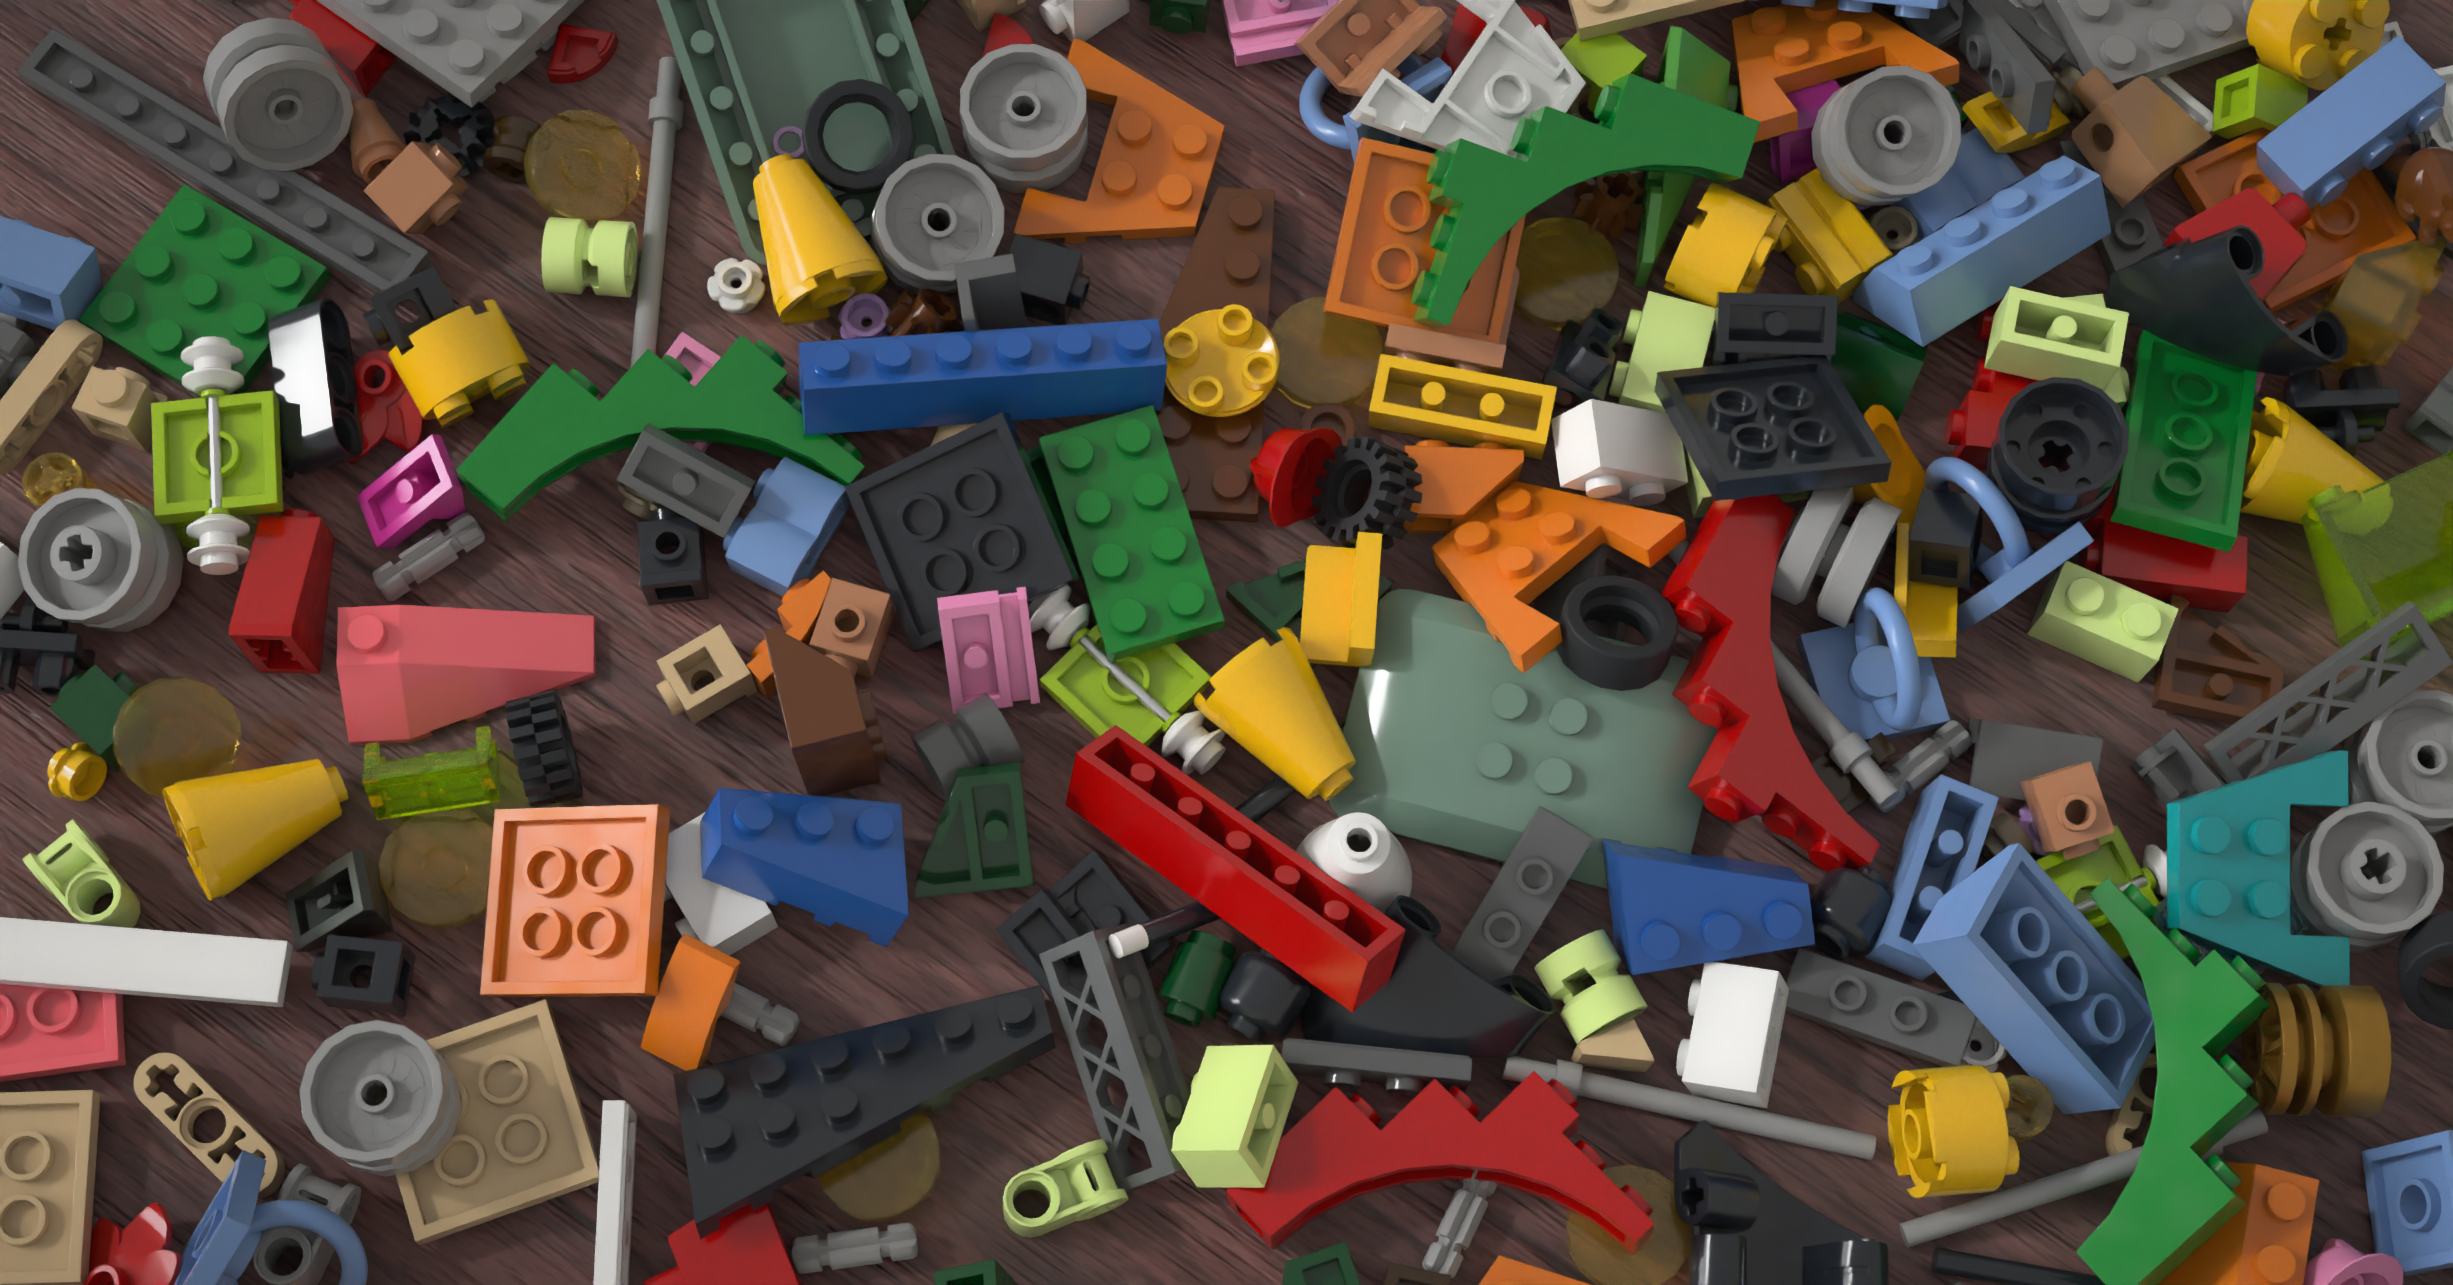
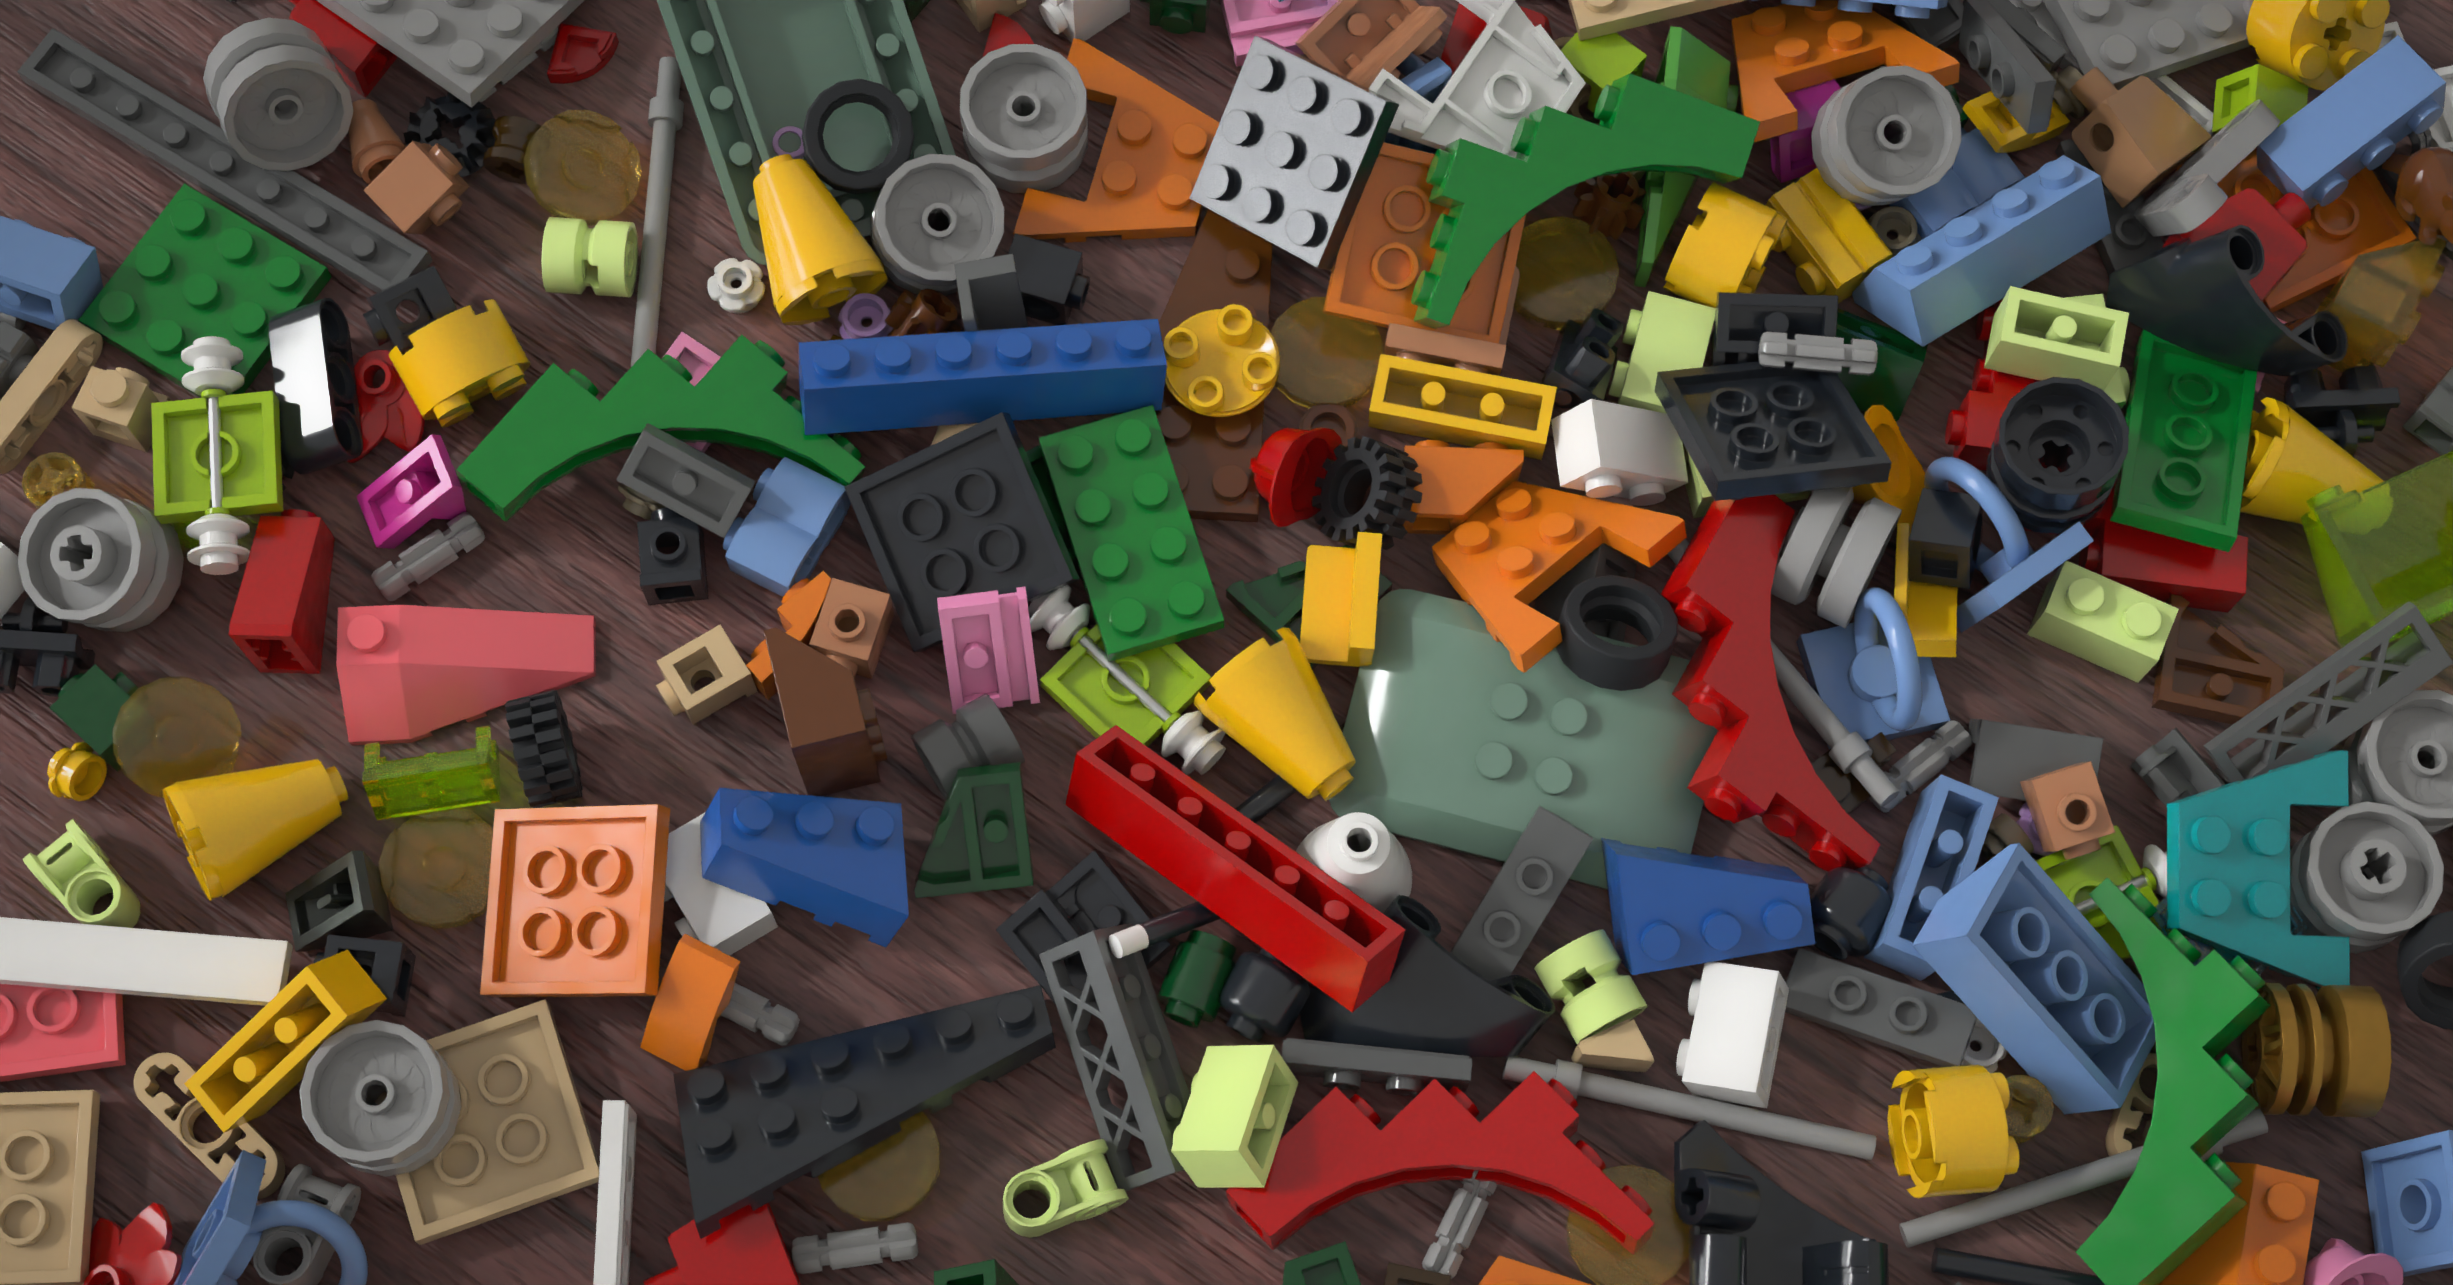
none -> yellow brick [184,950,387,1133]
none -> plate [1189,36,1399,270]
none -> light grey axle [1758,331,1878,376]
none -> light grey beam [2133,99,2280,237]

